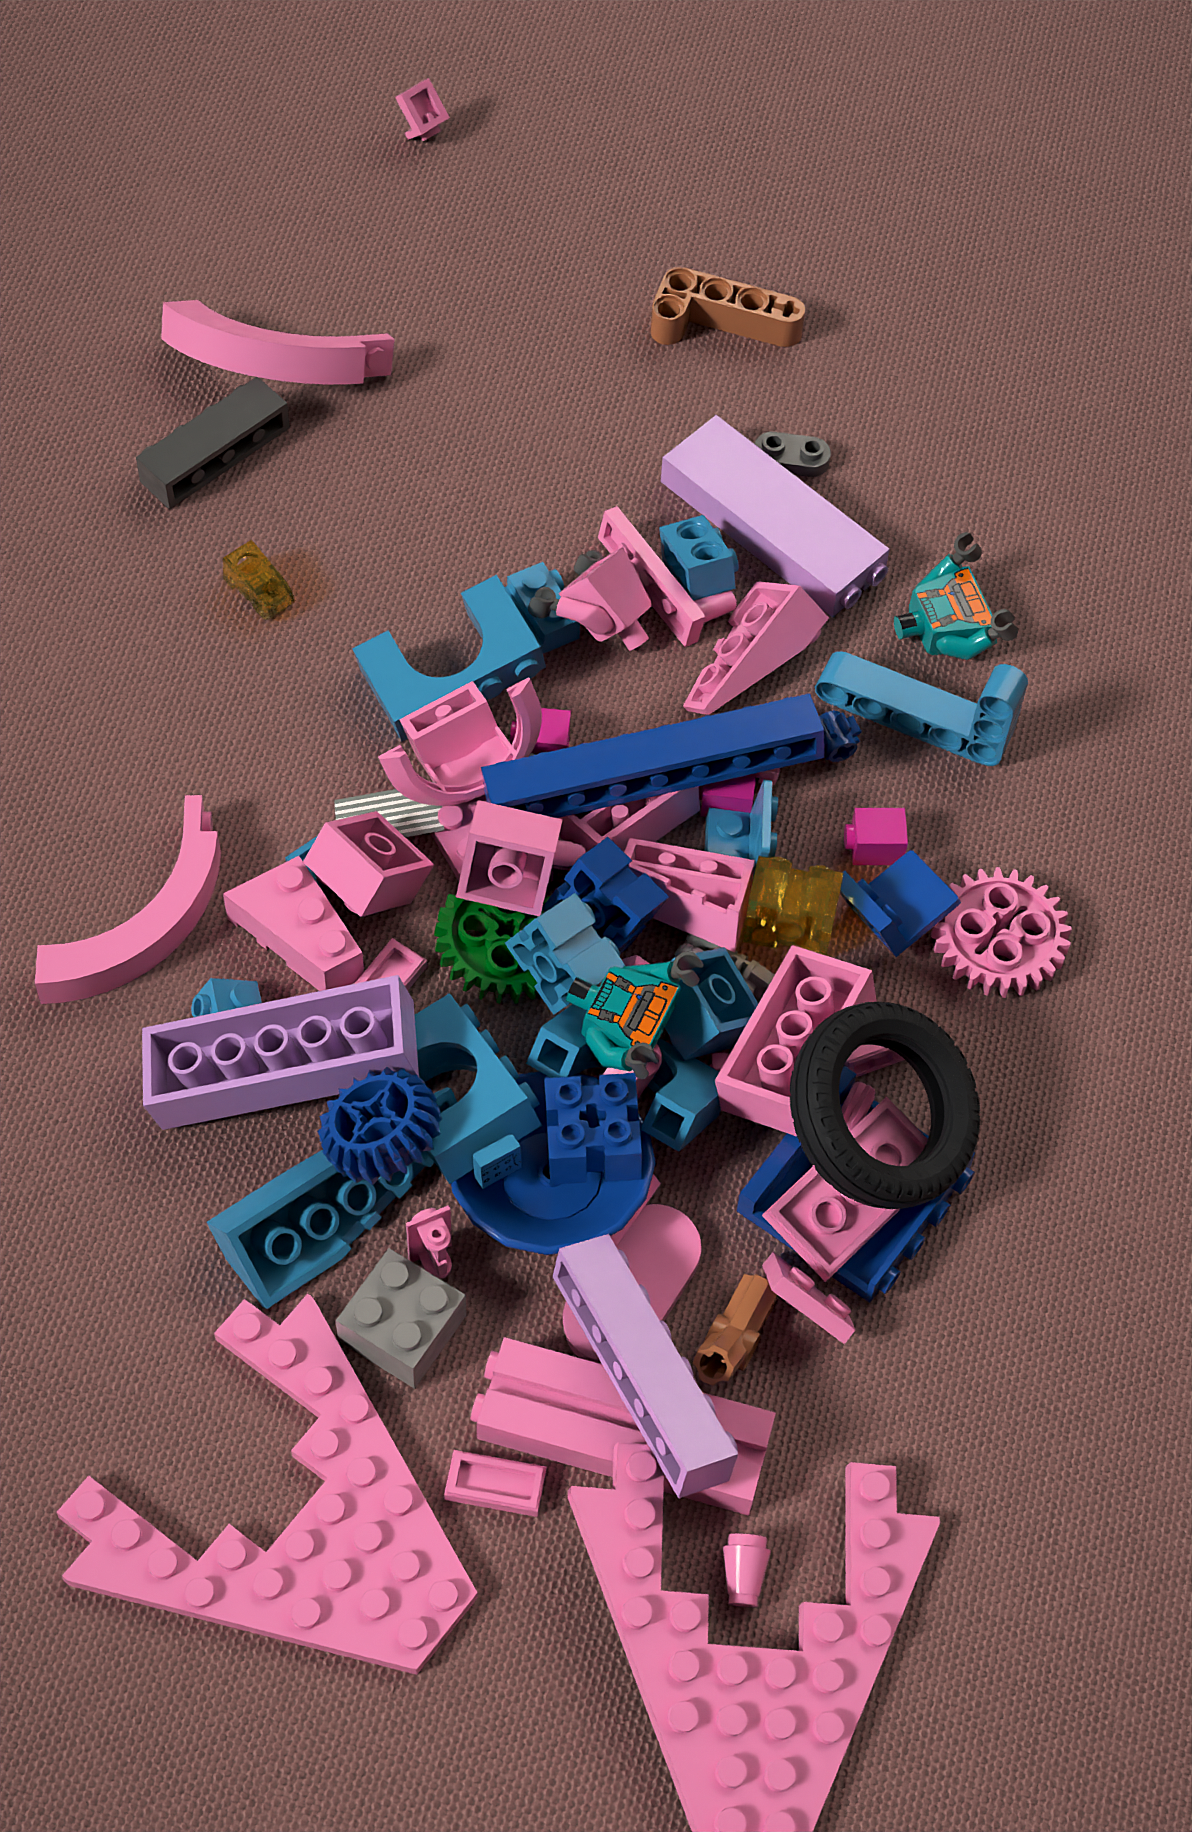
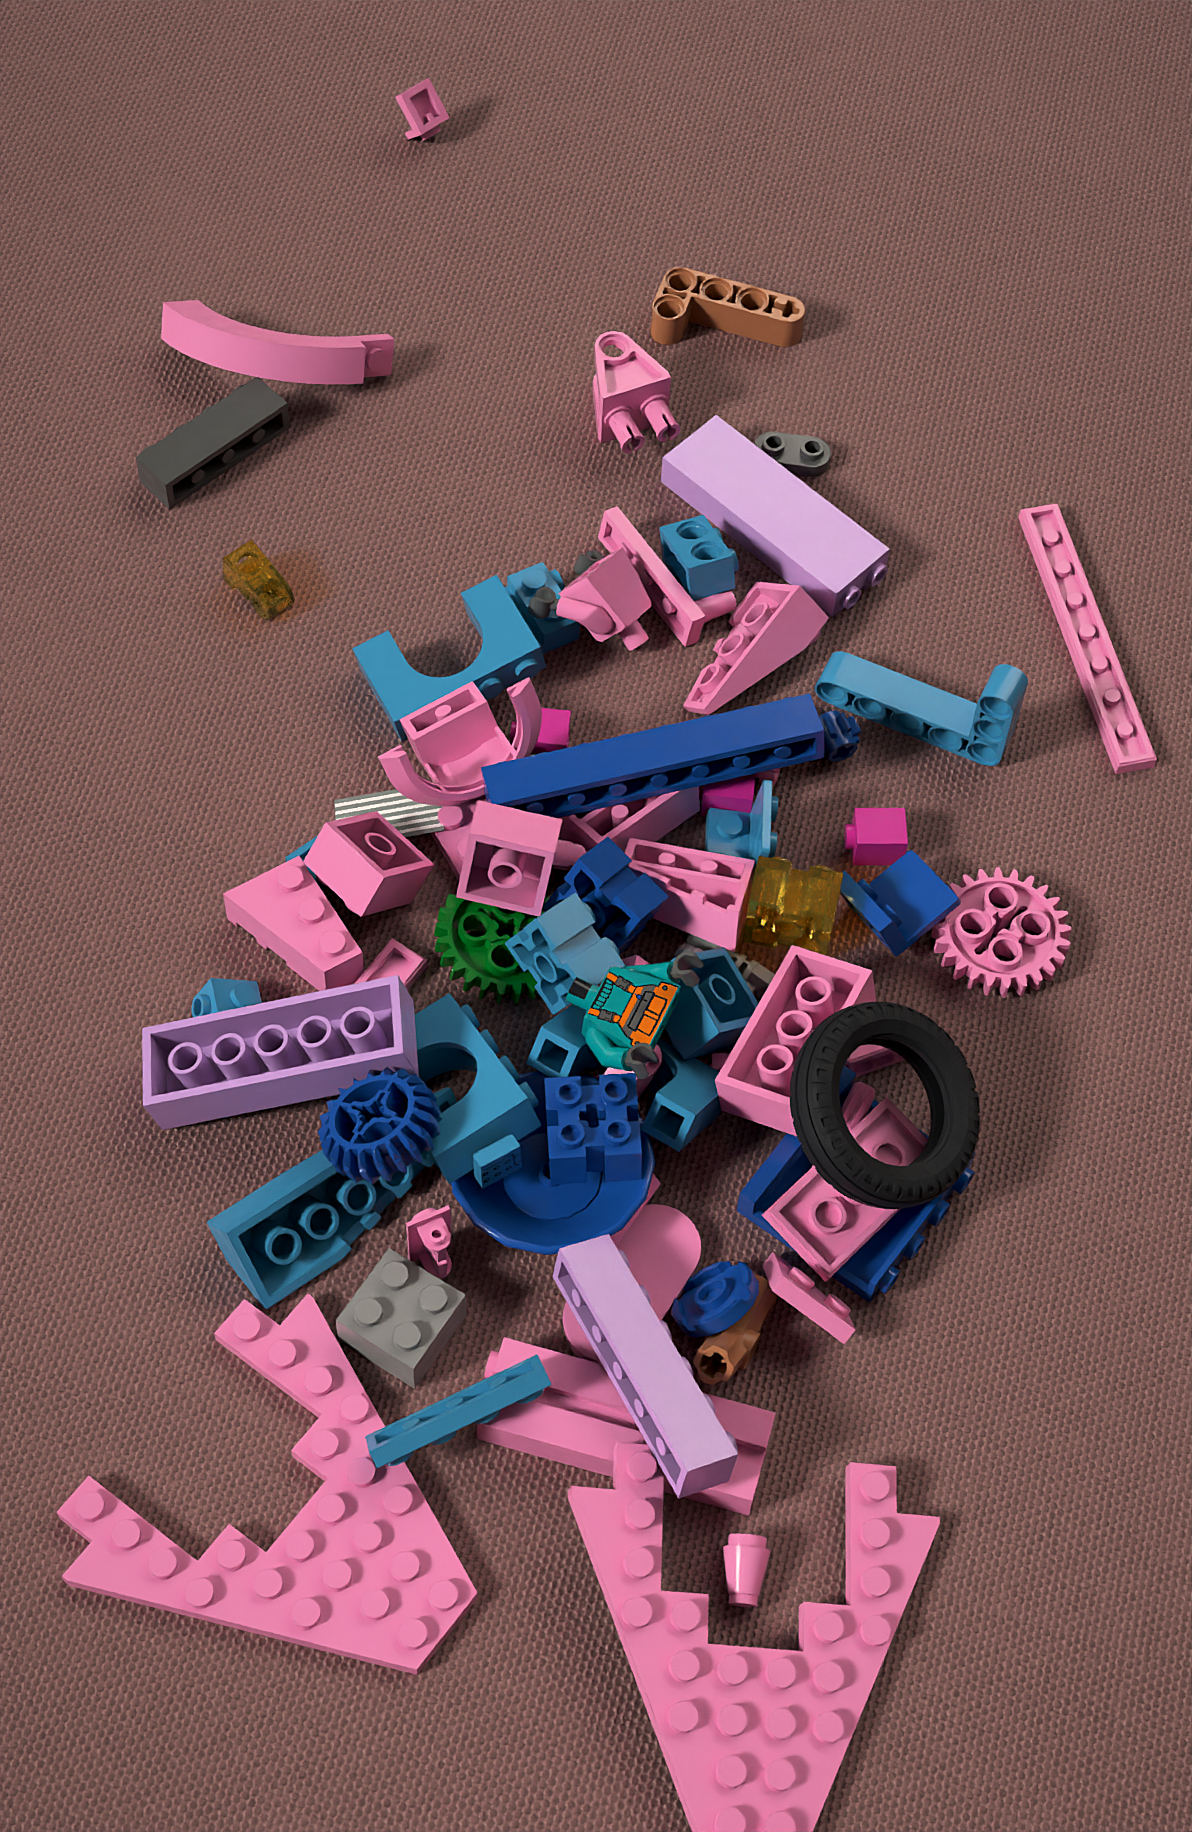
bright pink arch [35,795,221,1004] -> none
bright pink tile [444,1450,547,1517] -> none
torso [894,532,1018,660] -> none
none -> dark azure plate [365,1354,552,1468]
none -> bright pink piece [593,331,681,453]
none -> blue tile [672,1261,759,1338]
none -> bright pink tile [1019,503,1157,774]

